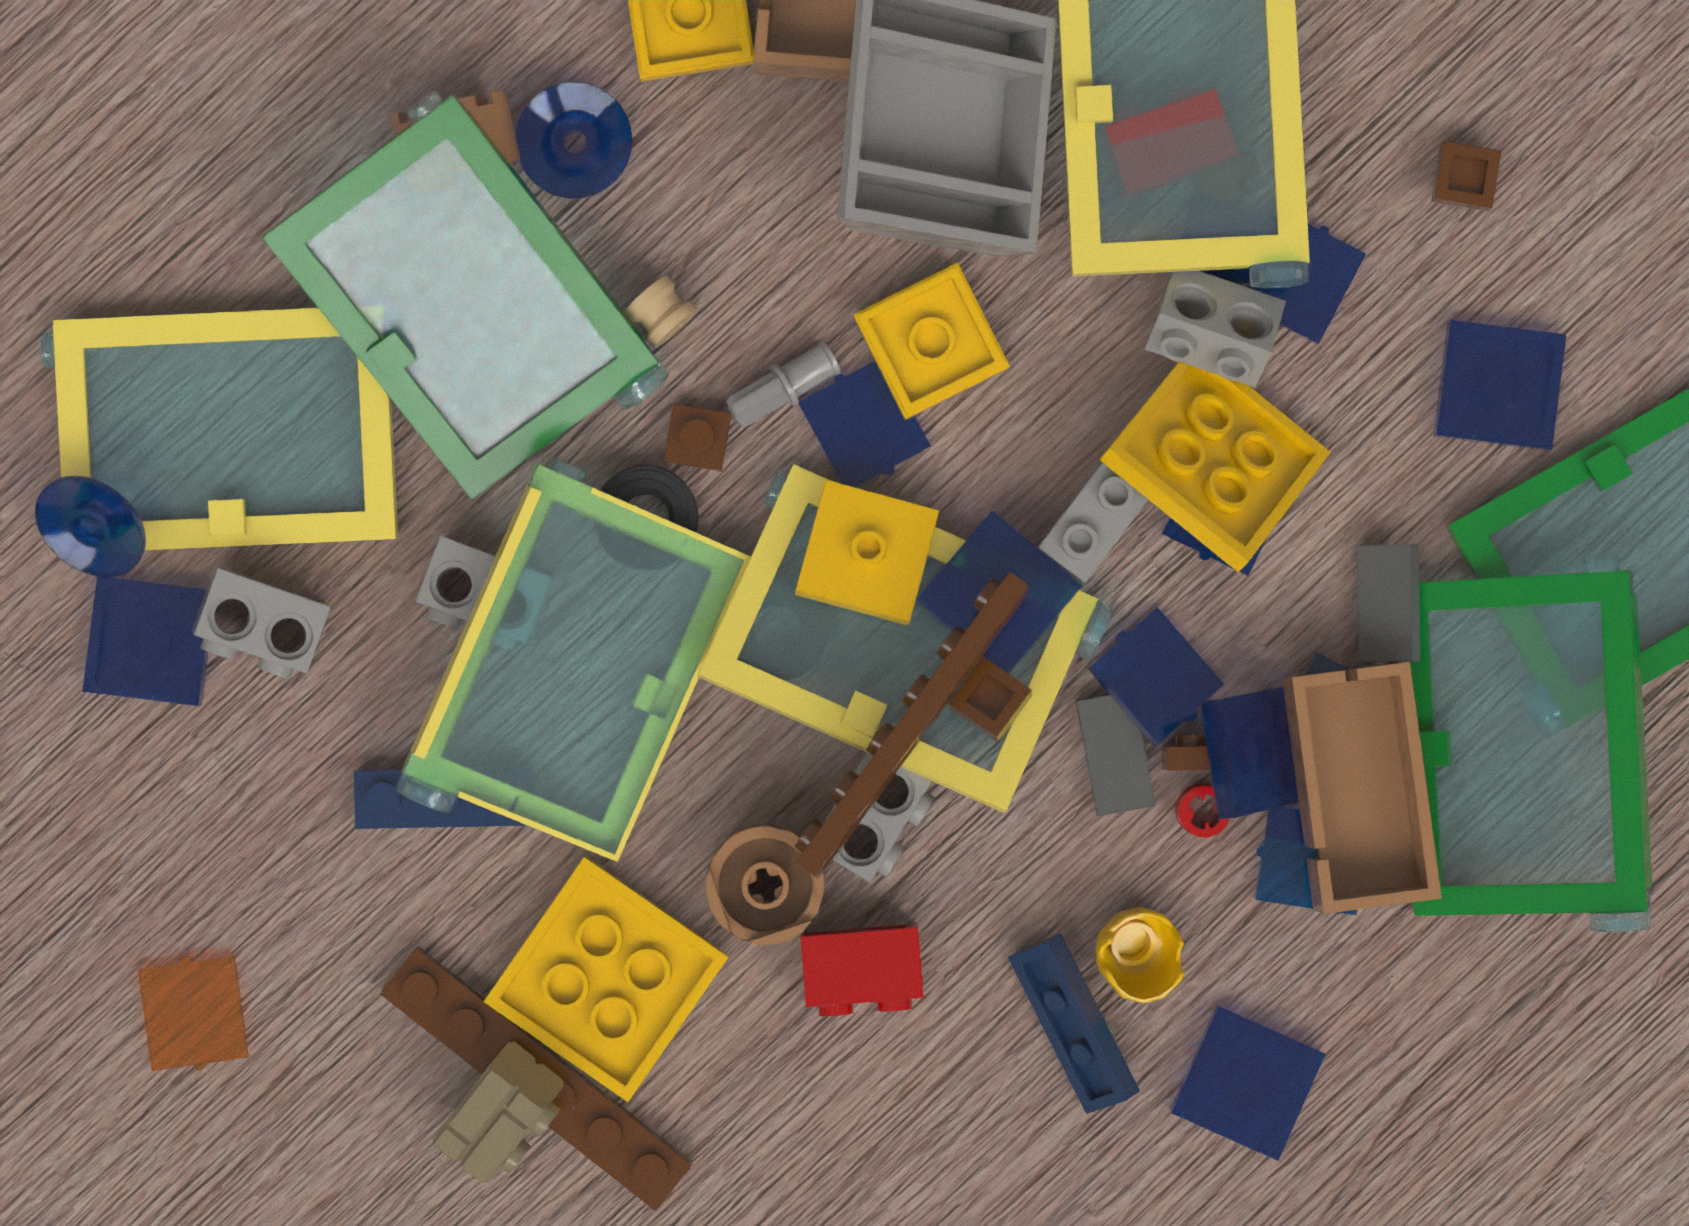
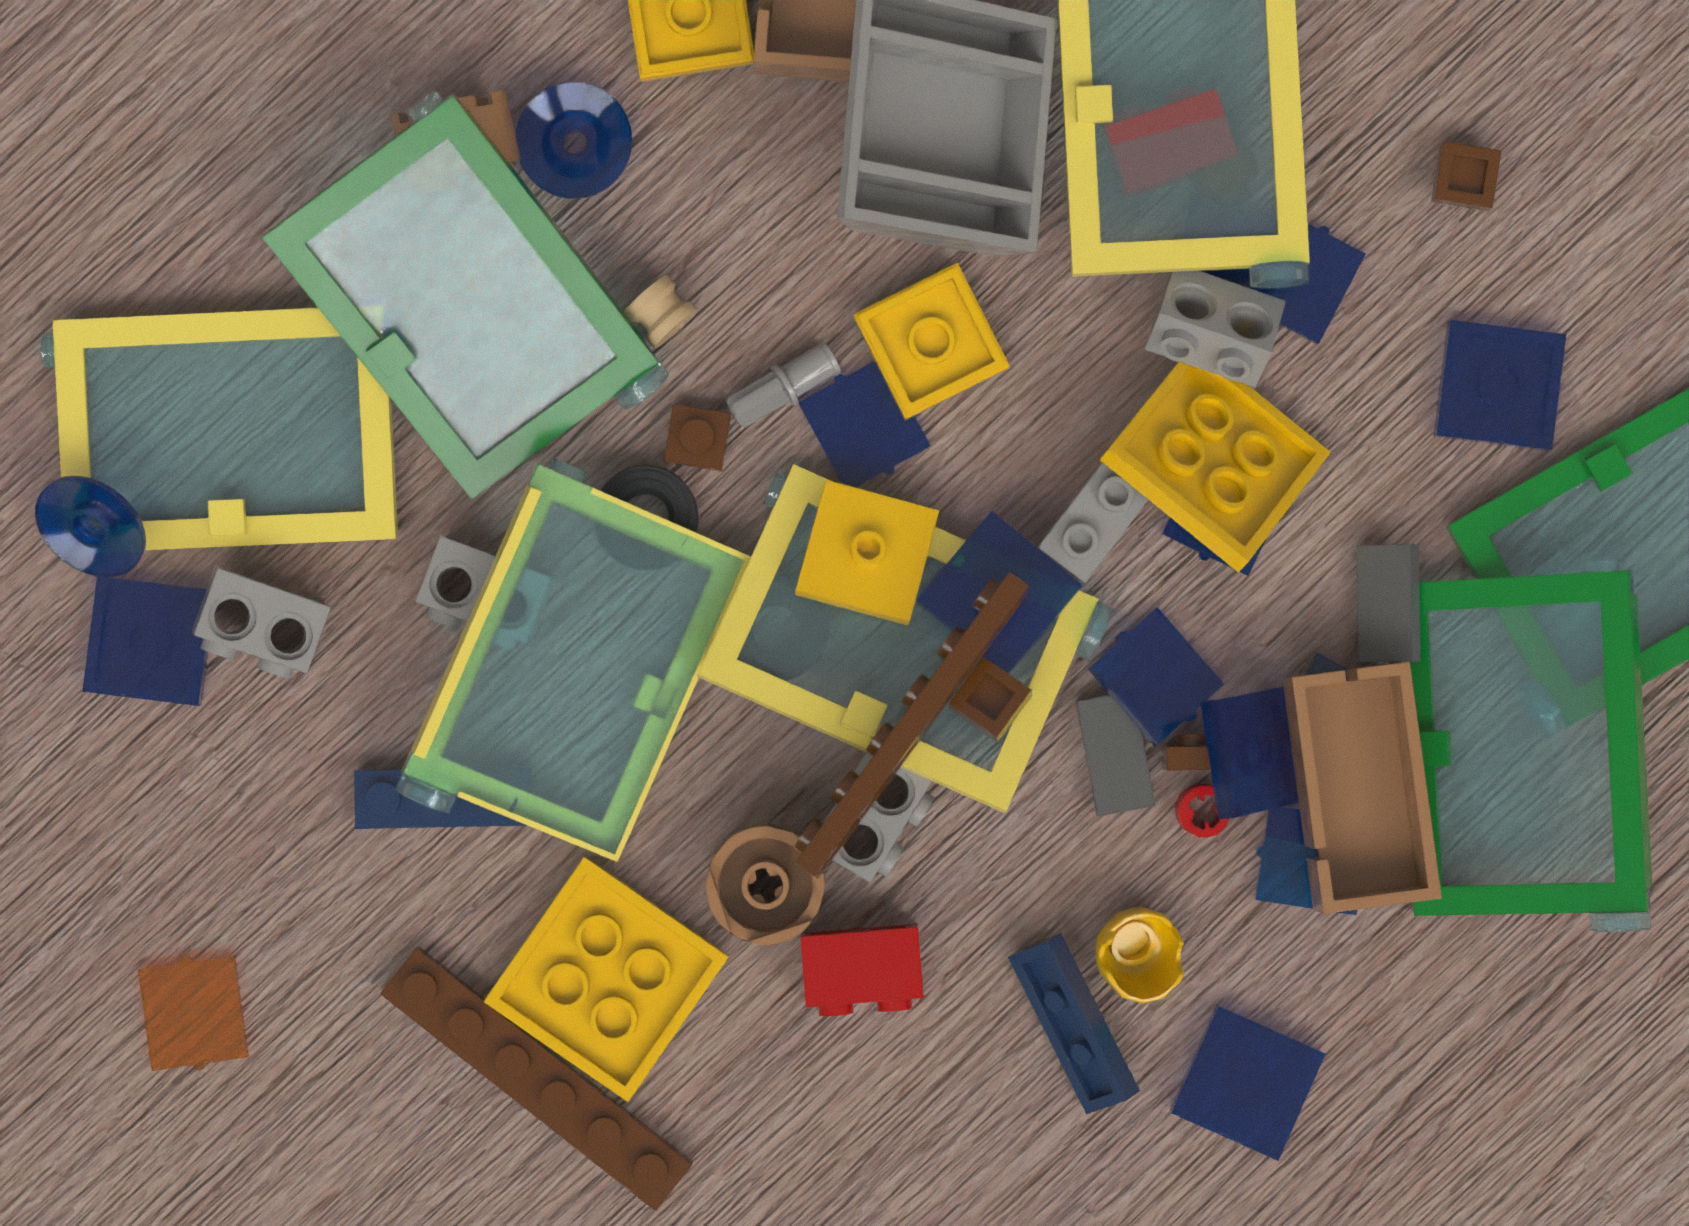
dark tan brick [433,1041,564,1183] -> none

